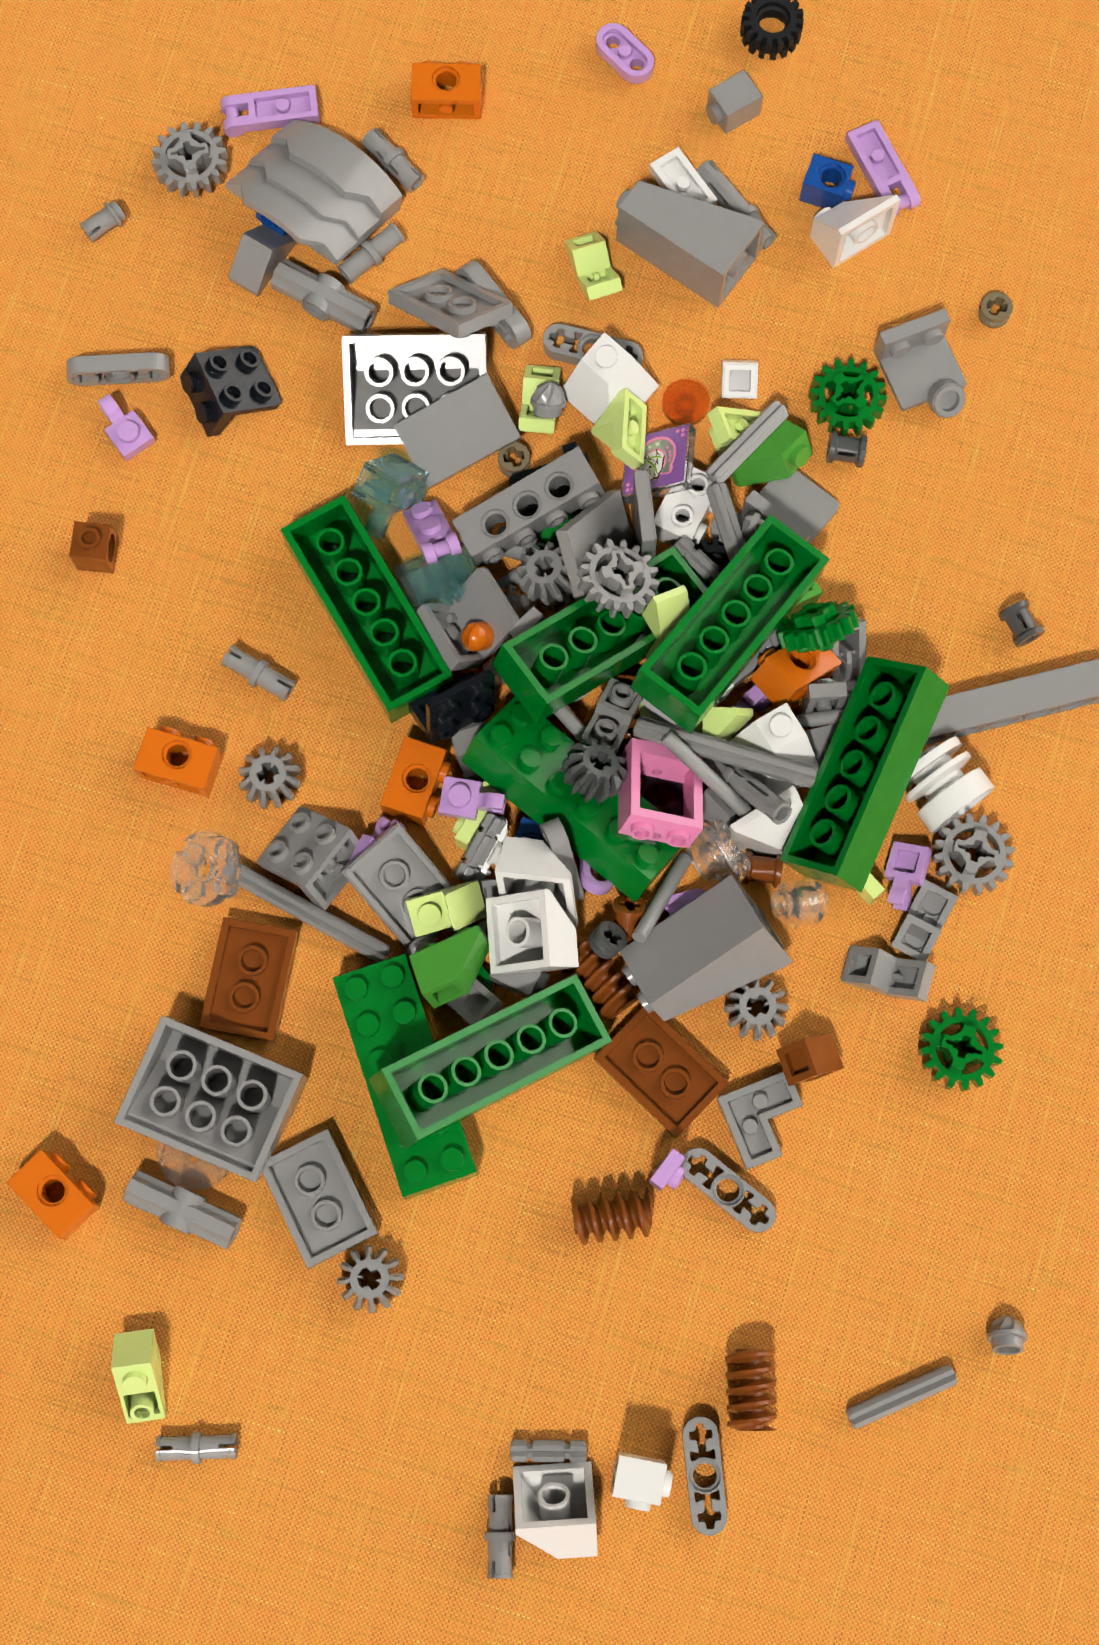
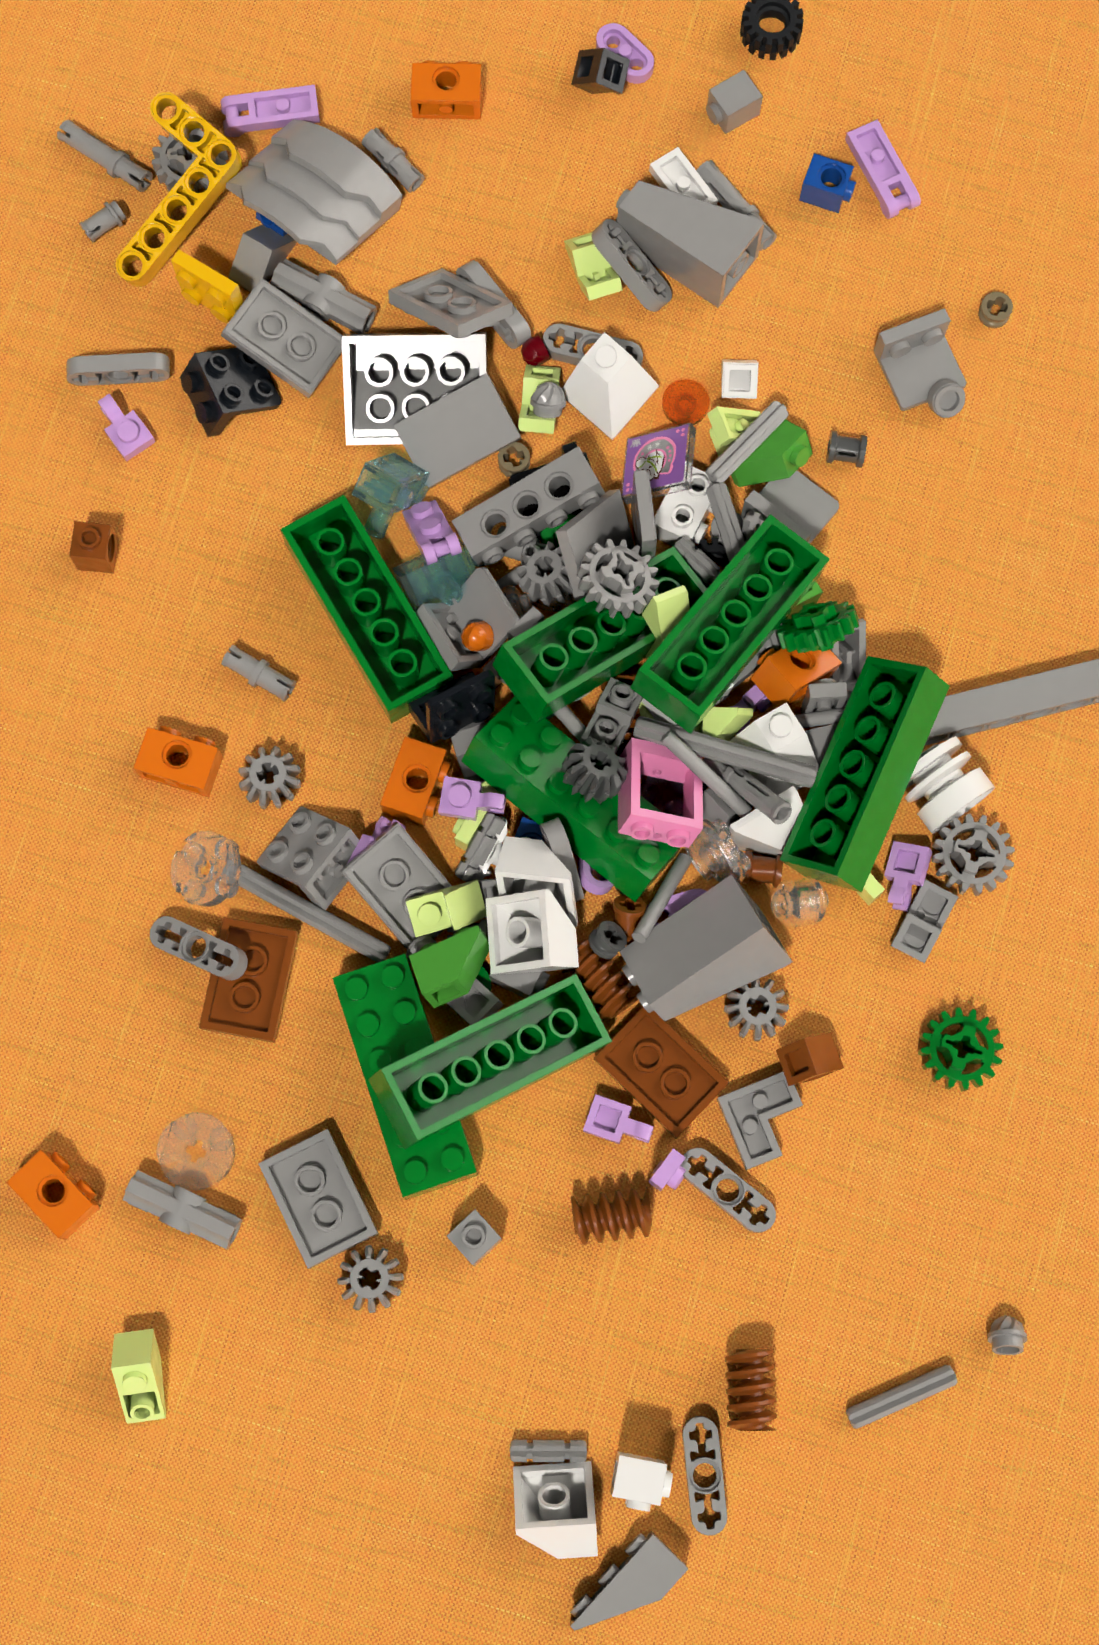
light grey slope [114,1015,308,1183] -> none
light grey pin [155,1431,238,1464] -> none
light grey pin [337,223,405,284] -> none
light grey pin [485,1495,516,1579] -> none
yellowish green slope [591,388,647,470] -> none
green gear [808,358,887,436] -> none
white slope [810,194,900,268] -> none
light grey slope [841,945,936,1002] -> none
dark grey bush [999,599,1045,648] -> none
none -> light grey pin [57,120,153,192]
none -> yellow beam [116,92,242,287]
none -> light grey beam [150,916,248,981]
none -> yellow plate [171,249,243,323]
none -> light grey tile [221,278,343,398]
none -> light grey brick [447,1209,502,1266]
none -> dark red hinge [521,334,551,366]
none -> light grey slope [570,1531,688,1631]
none -> brick [571,48,630,94]
none -> lavender plate [583,1094,653,1144]
none -> light grey beam [592,219,672,312]

